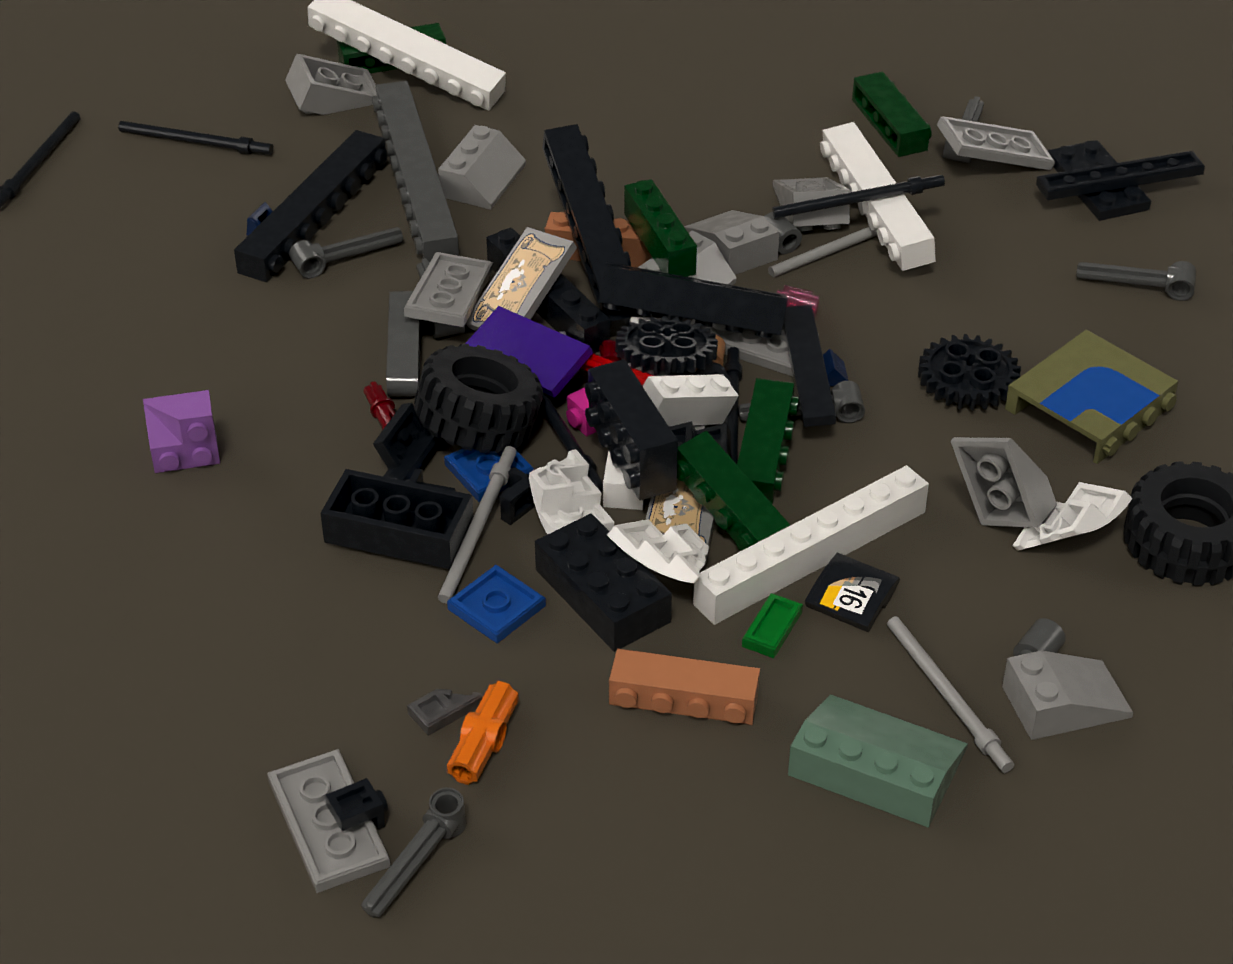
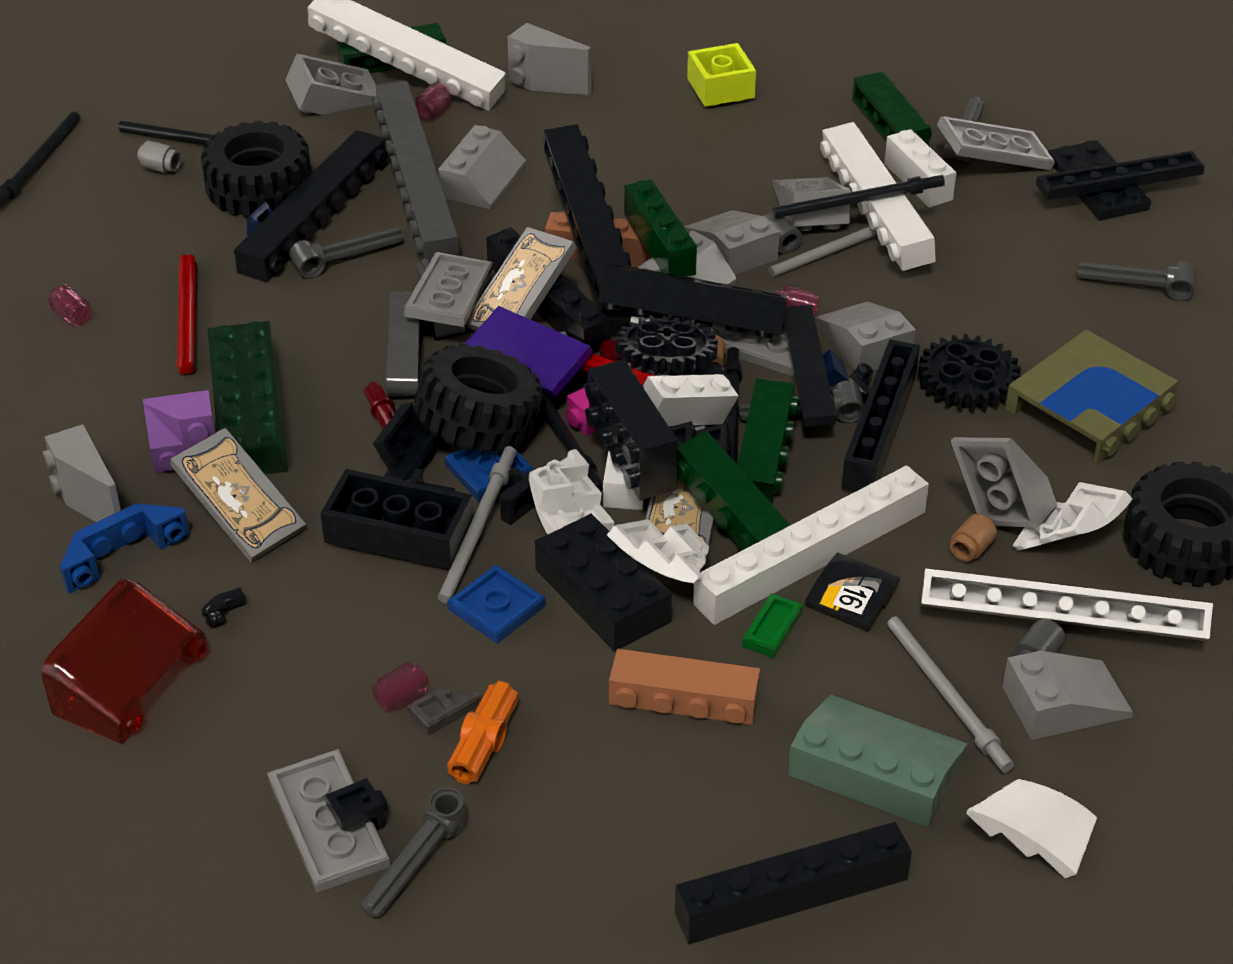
none -> clear red windscreen [41,578,208,745]
none -> light grey slope [42,424,121,522]
none -> clear pink brick [48,285,92,326]
none -> blue slope [60,503,190,594]
none -> light grey brick [137,140,182,174]
none -> tile [170,428,306,563]
none -> red axle [177,254,196,375]
none -> black tyre [201,121,312,218]
none -> black arm [202,587,246,627]
none -> clear green brick [207,321,289,475]
none -> clear pink brick [372,662,428,712]
none -> clear pink brick [415,83,451,120]
none -> light grey slope [507,23,591,95]
none -> black brick [675,821,912,945]
none -> neon yellow brick [687,43,756,107]
none -> light grey slope [815,302,916,370]
none -> black brick [841,339,920,492]
none -> black arm [848,363,873,404]
none -> white brick [884,129,956,207]
none -> white brick [920,569,1213,641]
none -> medium nougat brick [950,514,997,562]
none -> white slope [966,779,1097,878]

